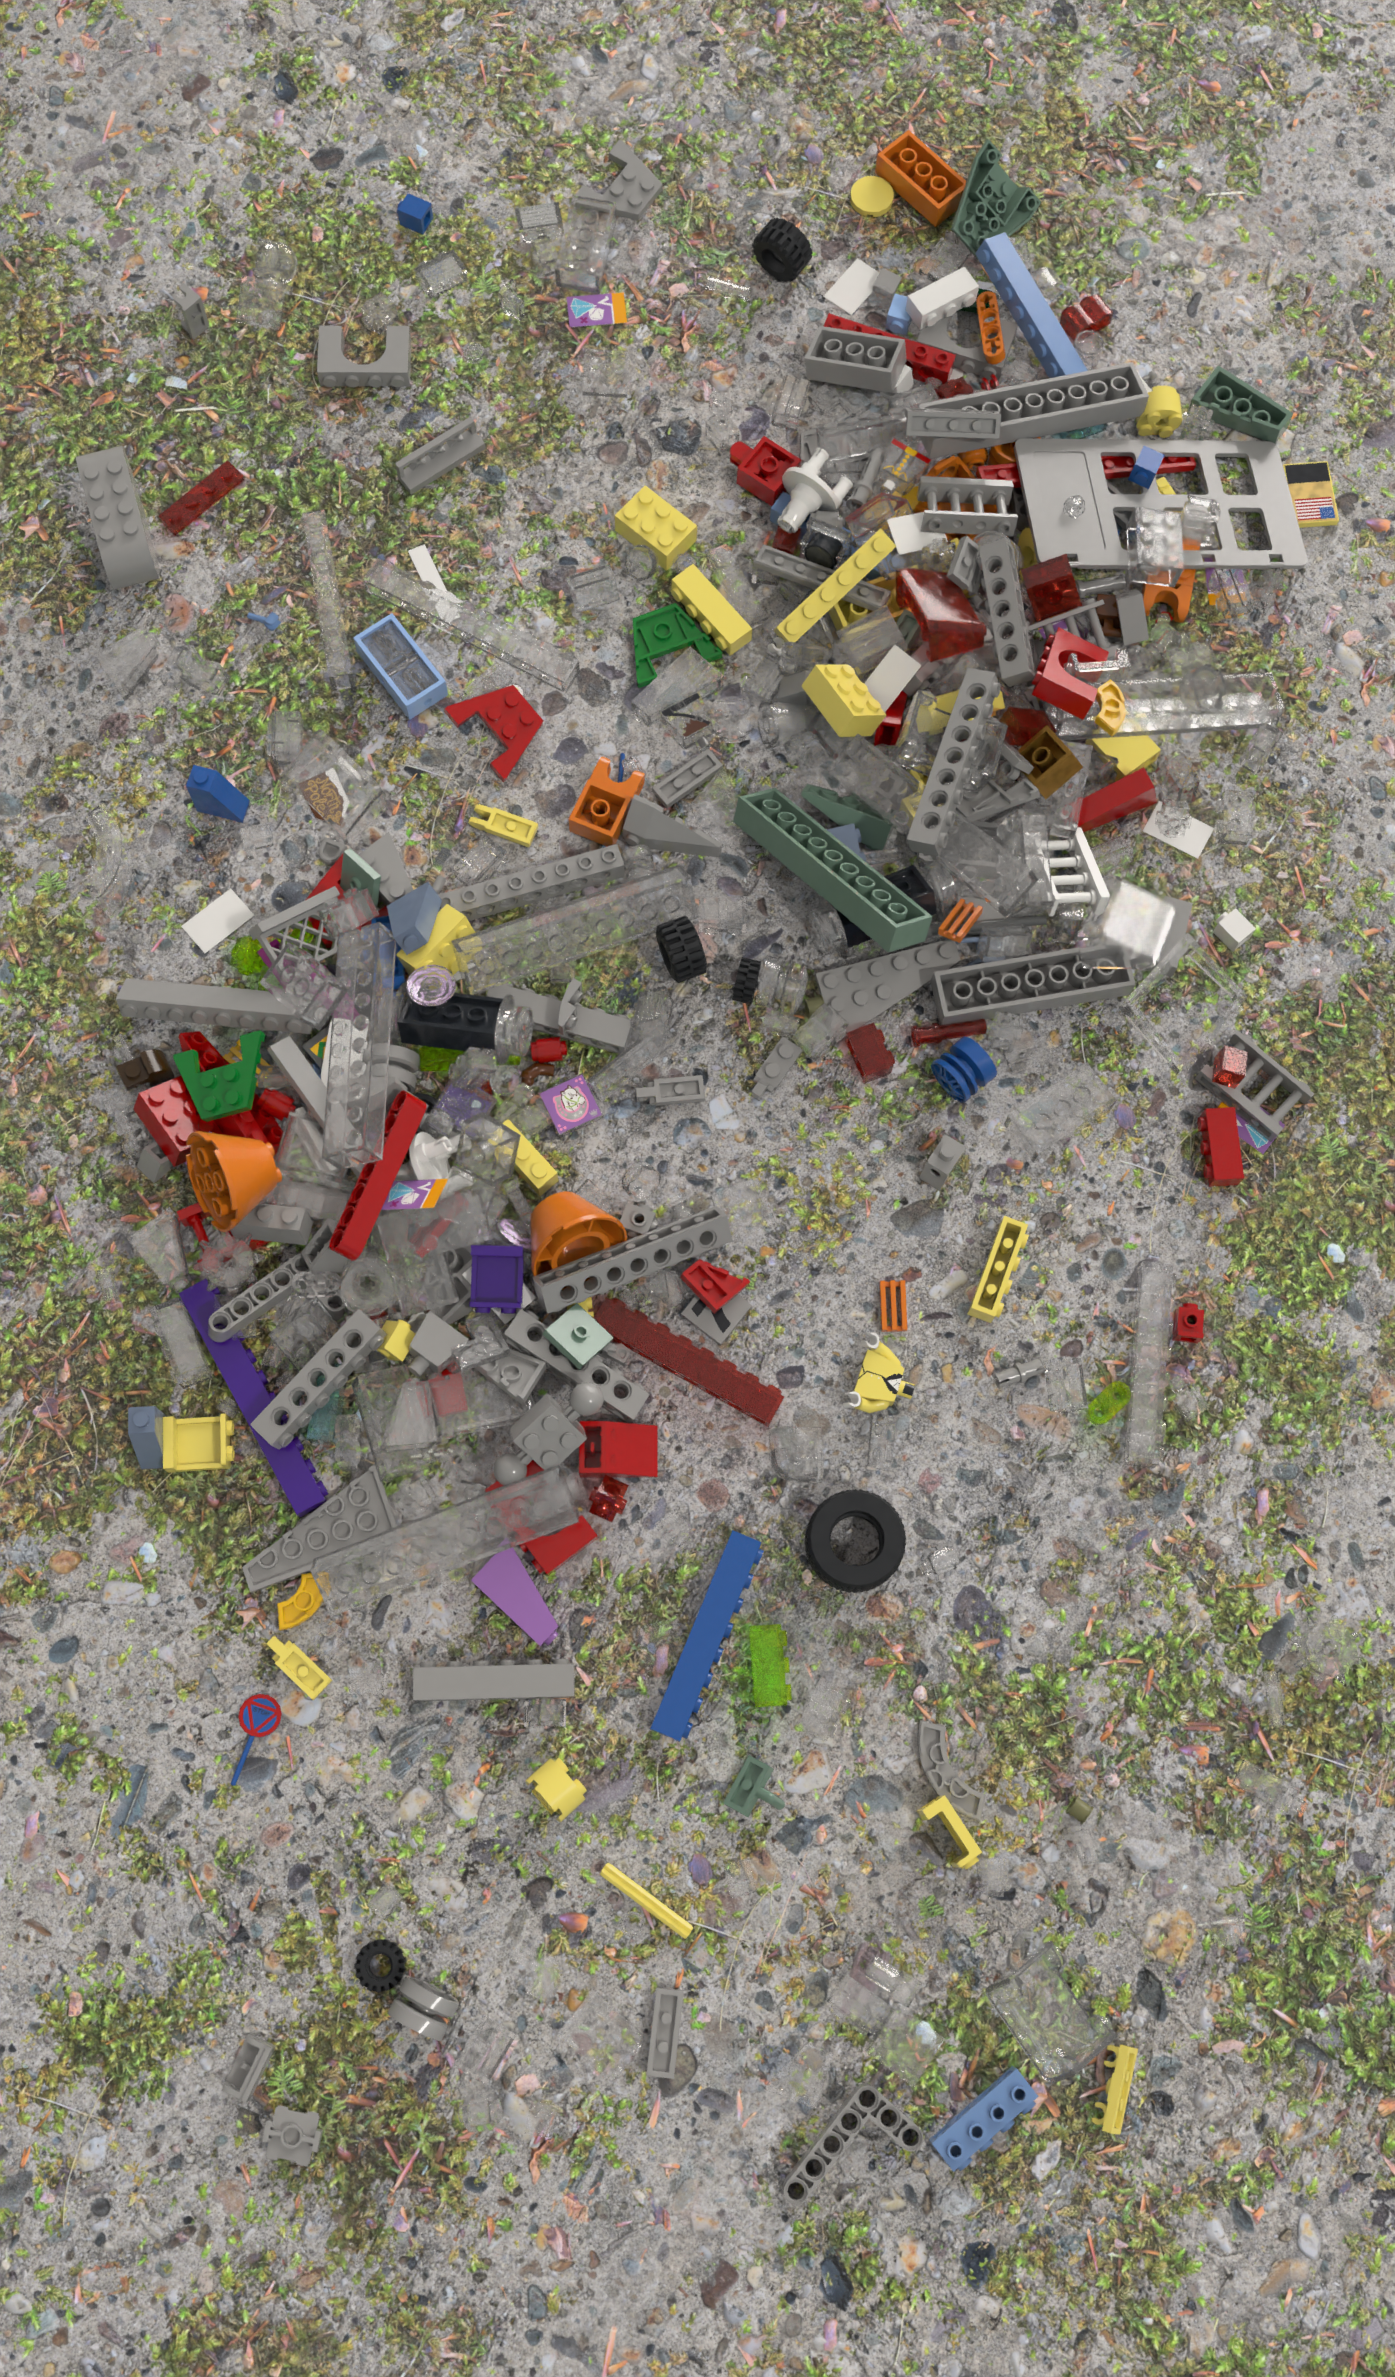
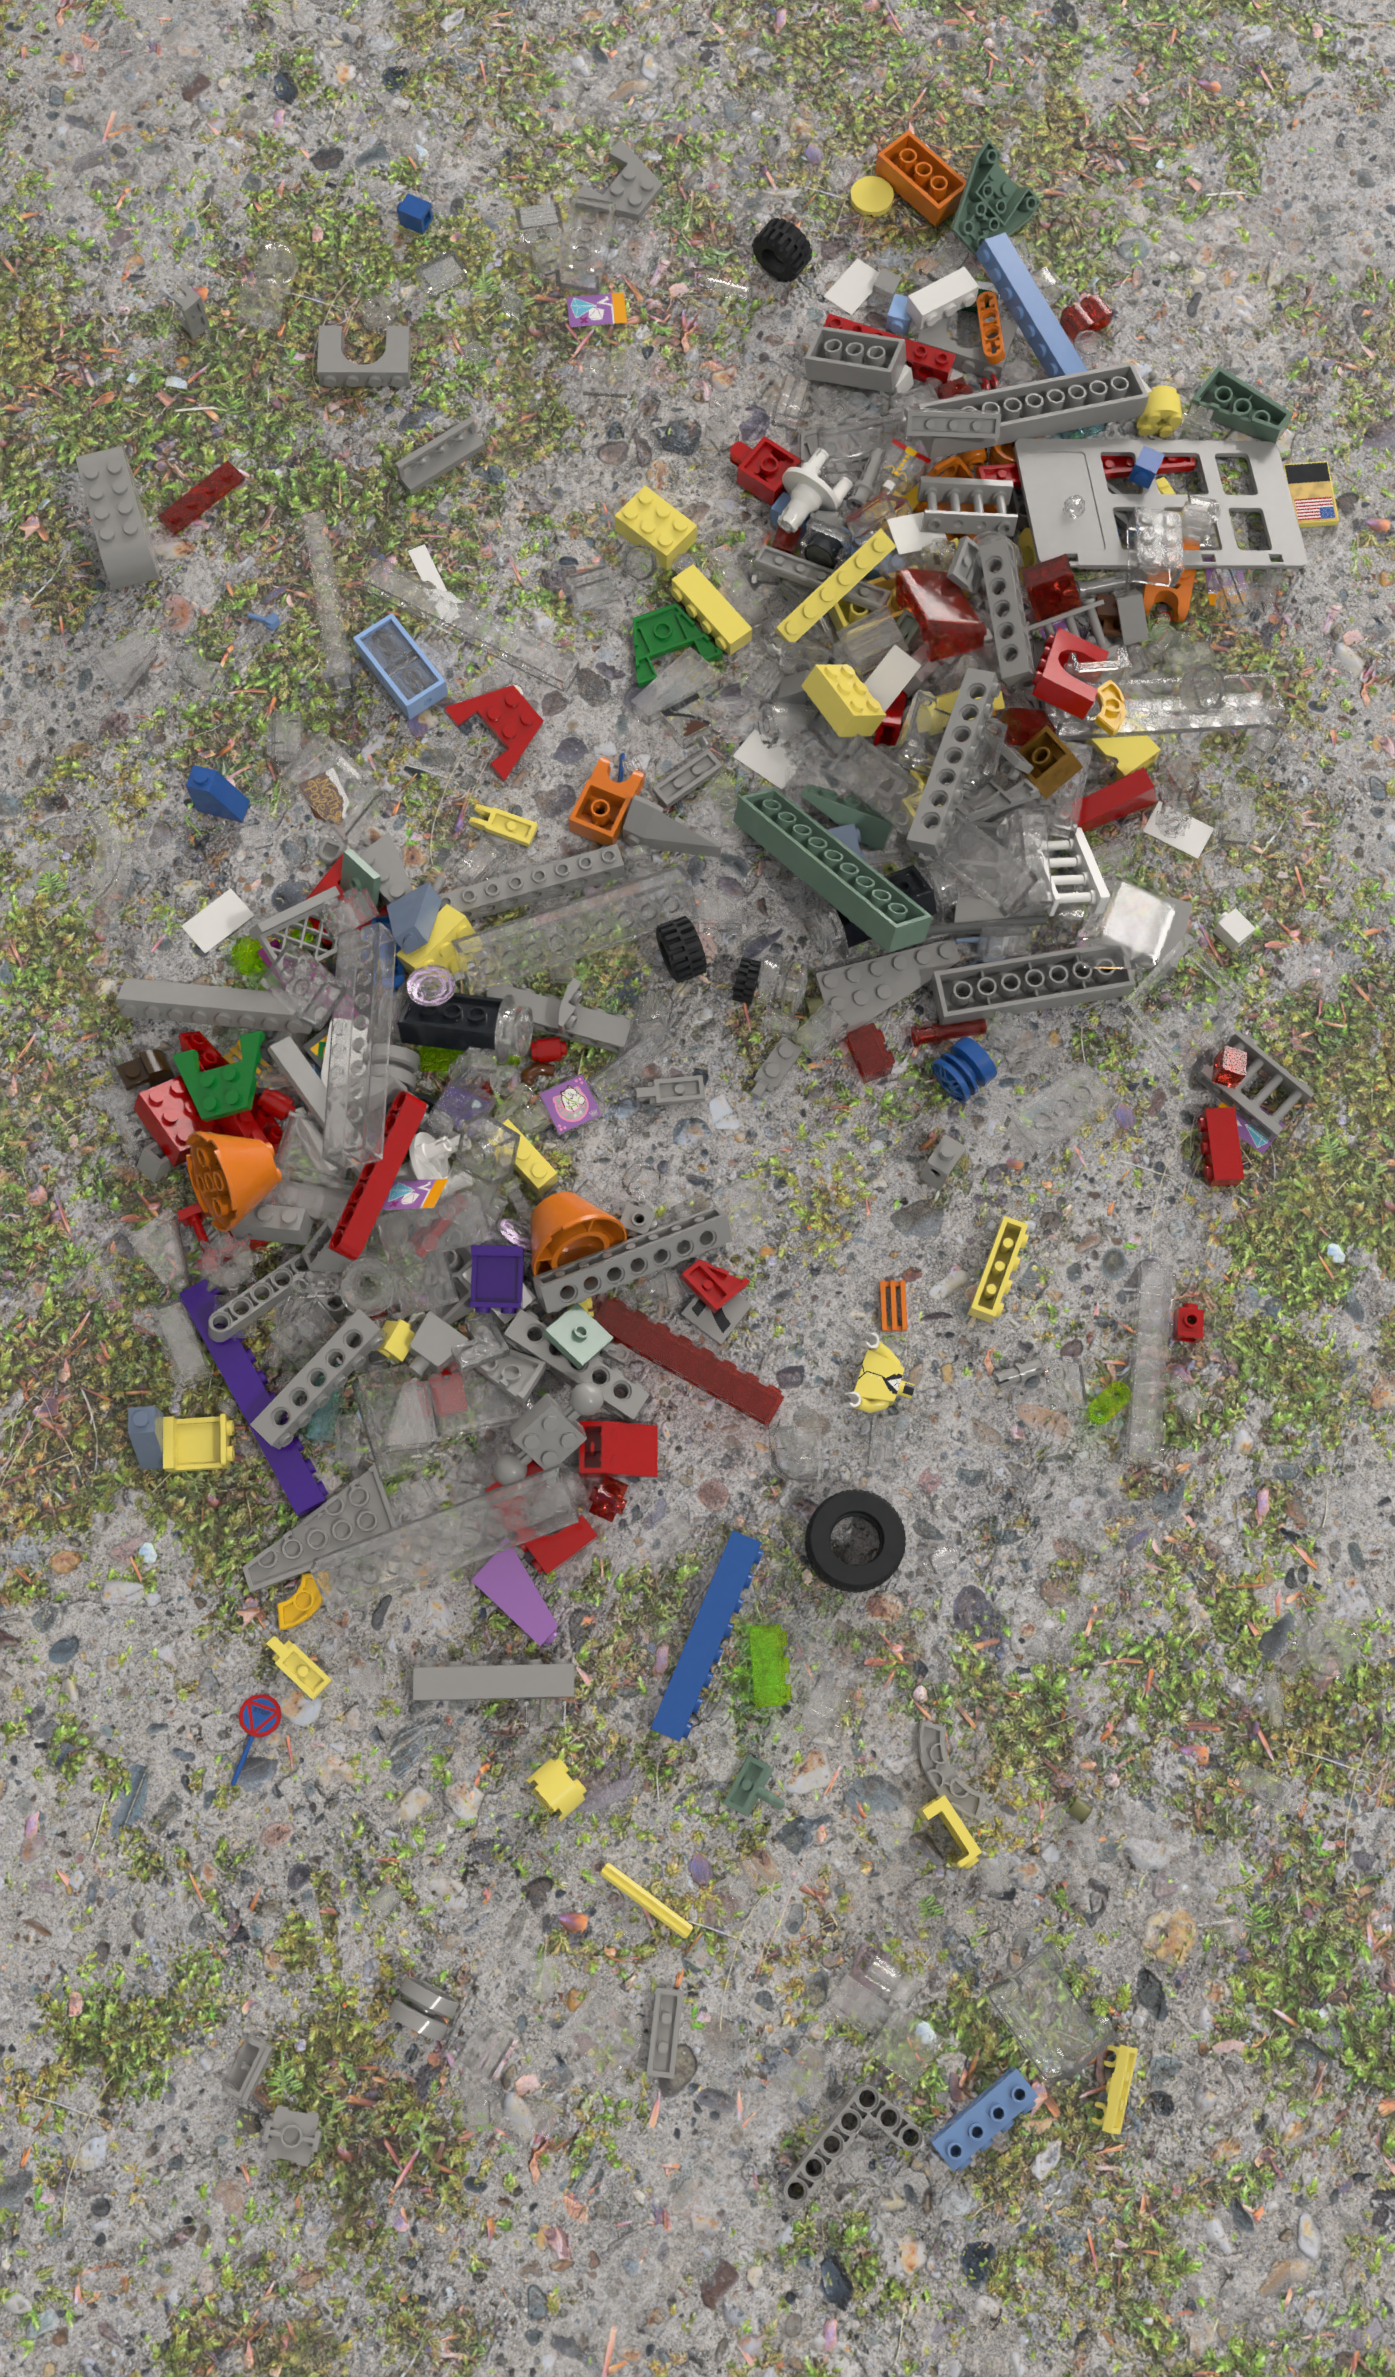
black tyre [354,1939,406,1992] -> none
orange tile [938,898,983,943] -> none
none -> white sticker [733,729,804,790]

